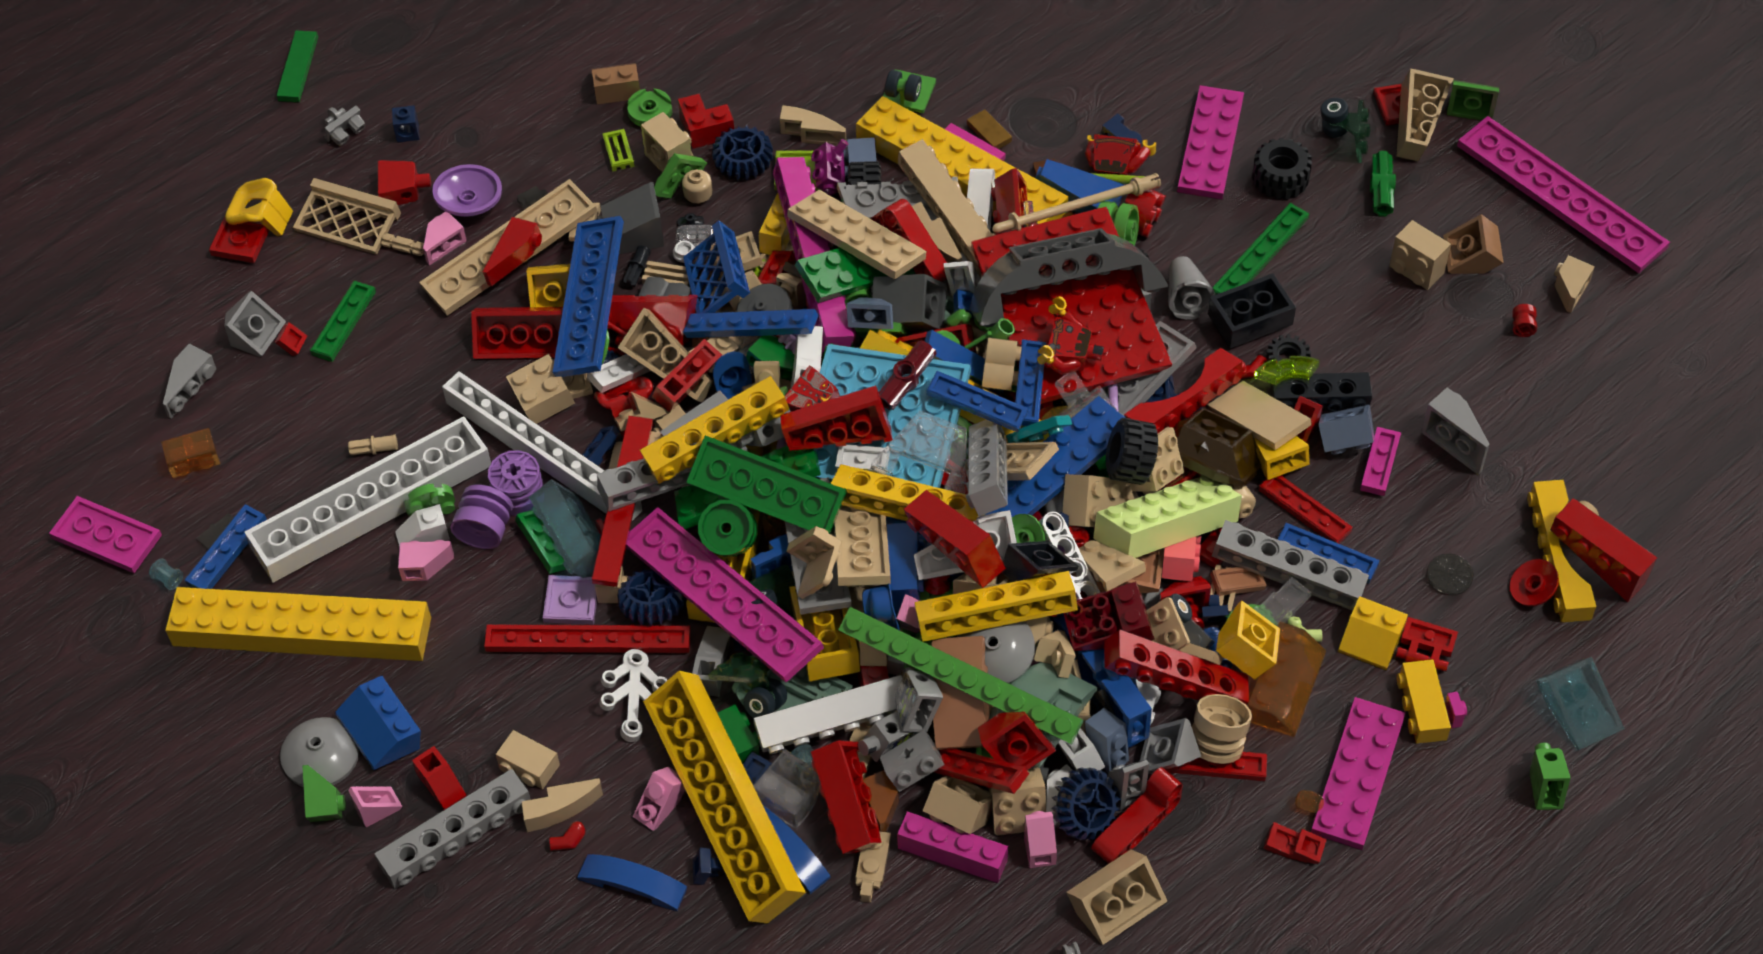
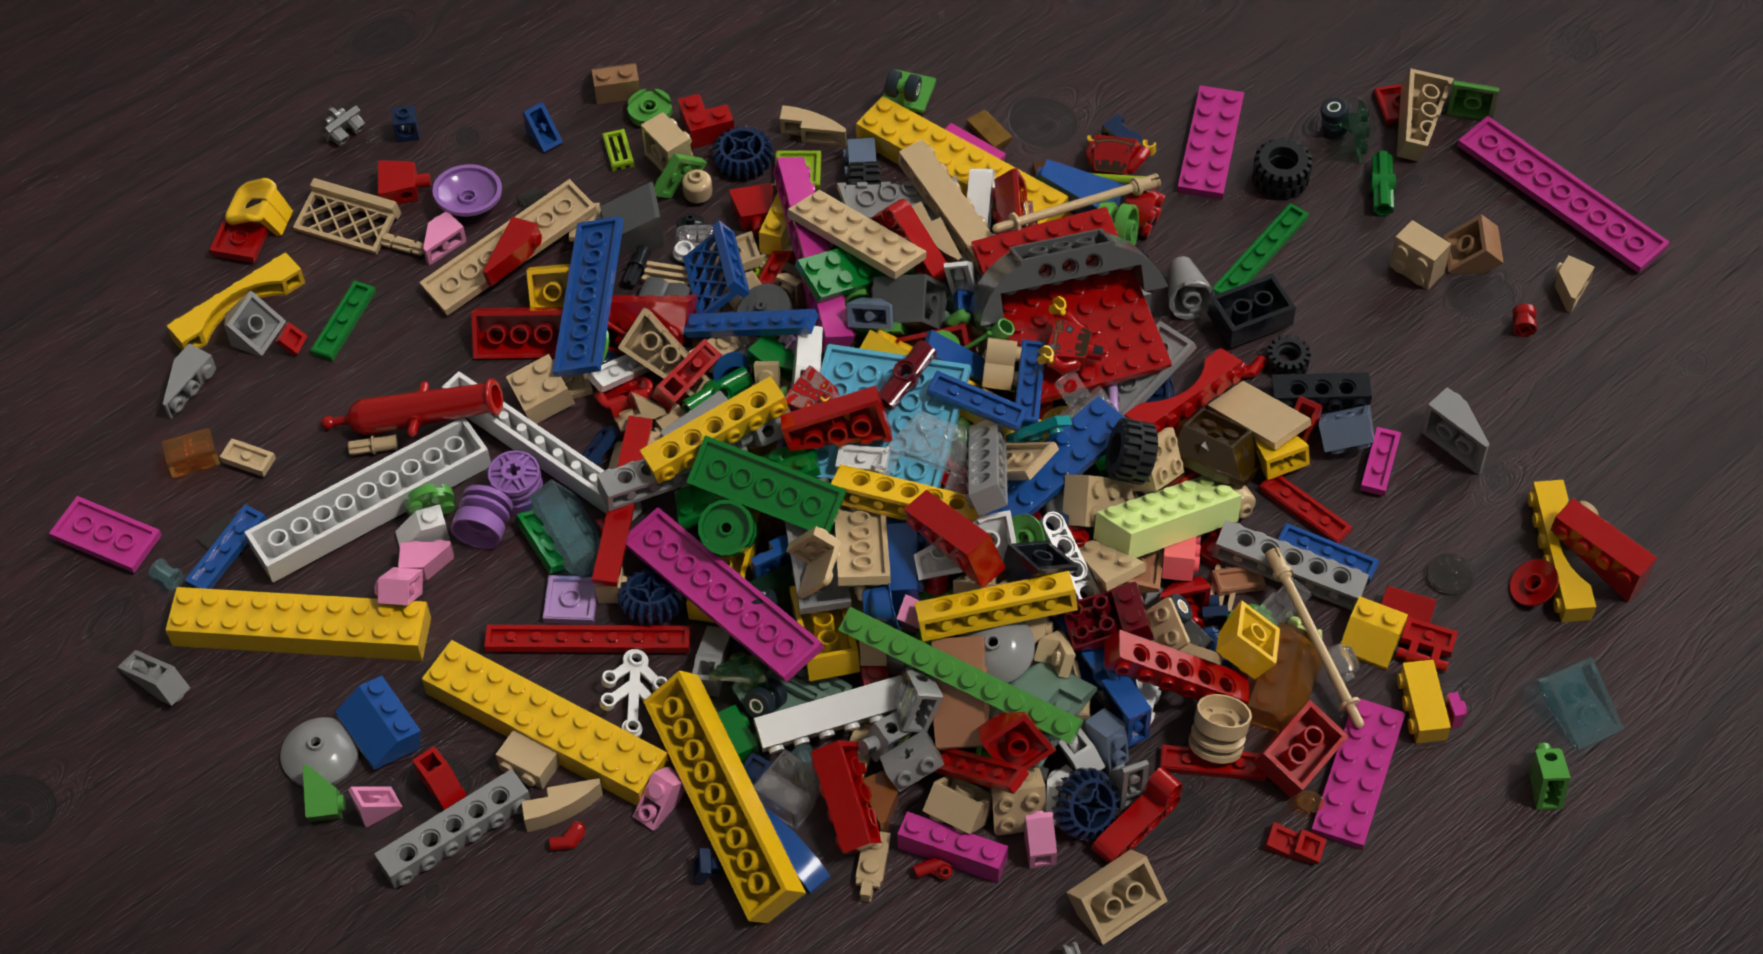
green tile [277,30,318,102] -> none
blue slope [577,854,687,911] -> none
magenta brick [811,139,849,196] -> none
light grey slope [1140,718,1201,774] -> none
clear neon green tile [1254,356,1319,385] -> none
none -> light grey slope [117,650,190,706]
none -> yellow arch [166,252,305,351]
none -> tan plate [220,438,276,477]
none -> red piece [321,379,503,437]
none -> bright pink brick [375,567,423,605]
none -> yellow brick [422,640,670,806]
none -> blue slope [522,102,563,152]
none -> green piece [681,367,753,413]
none -> red torso [729,183,774,237]
none -> red arm [912,858,953,880]
none -> red brick [1252,700,1349,798]
none -> tan bar [1265,547,1364,729]
none -> clear head [1322,643,1360,683]
none -> red slope [1382,586,1437,623]

